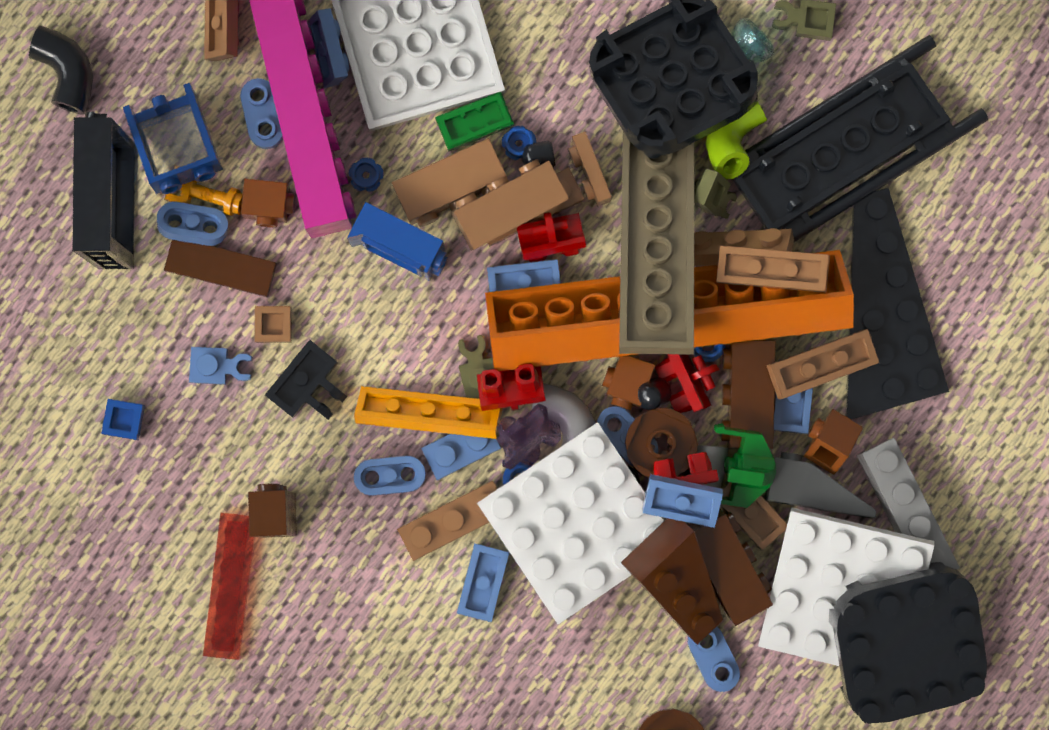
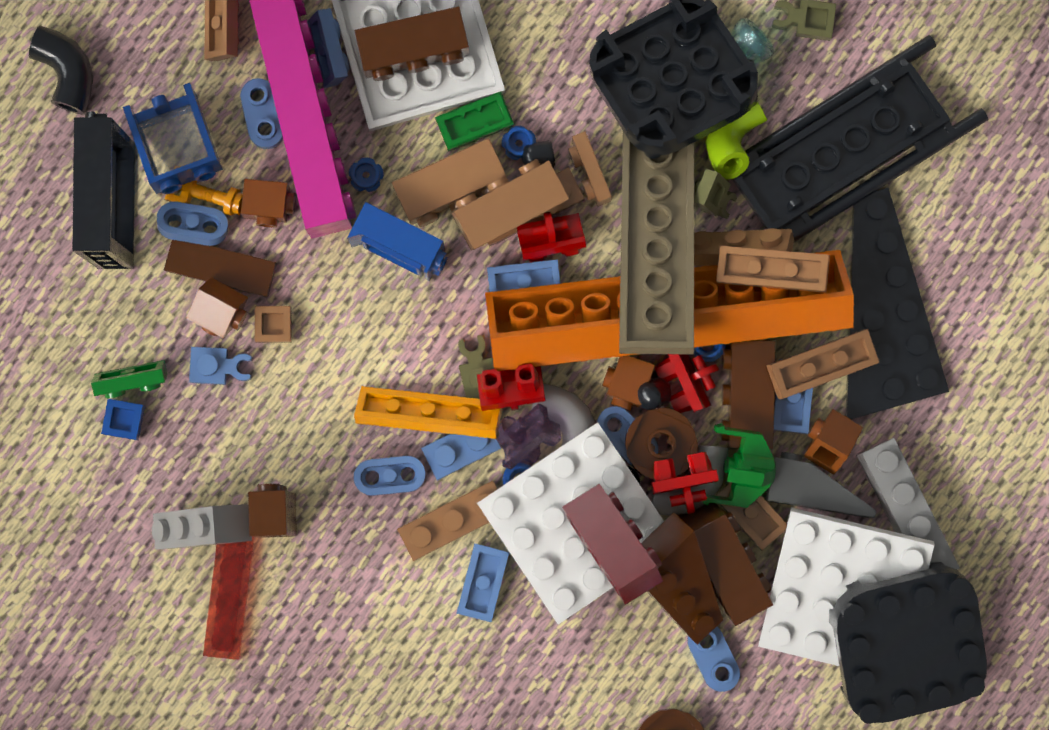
black hinge [265,340,347,420] -> none
medium blue plate [642,474,723,528] -> none
none -> green plate [91,360,167,399]
none -> light grey brick [152,504,252,550]
none -> brick [186,277,248,338]
none -> reddish brown brick [354,6,470,81]
none -> dark red brick [562,483,663,605]

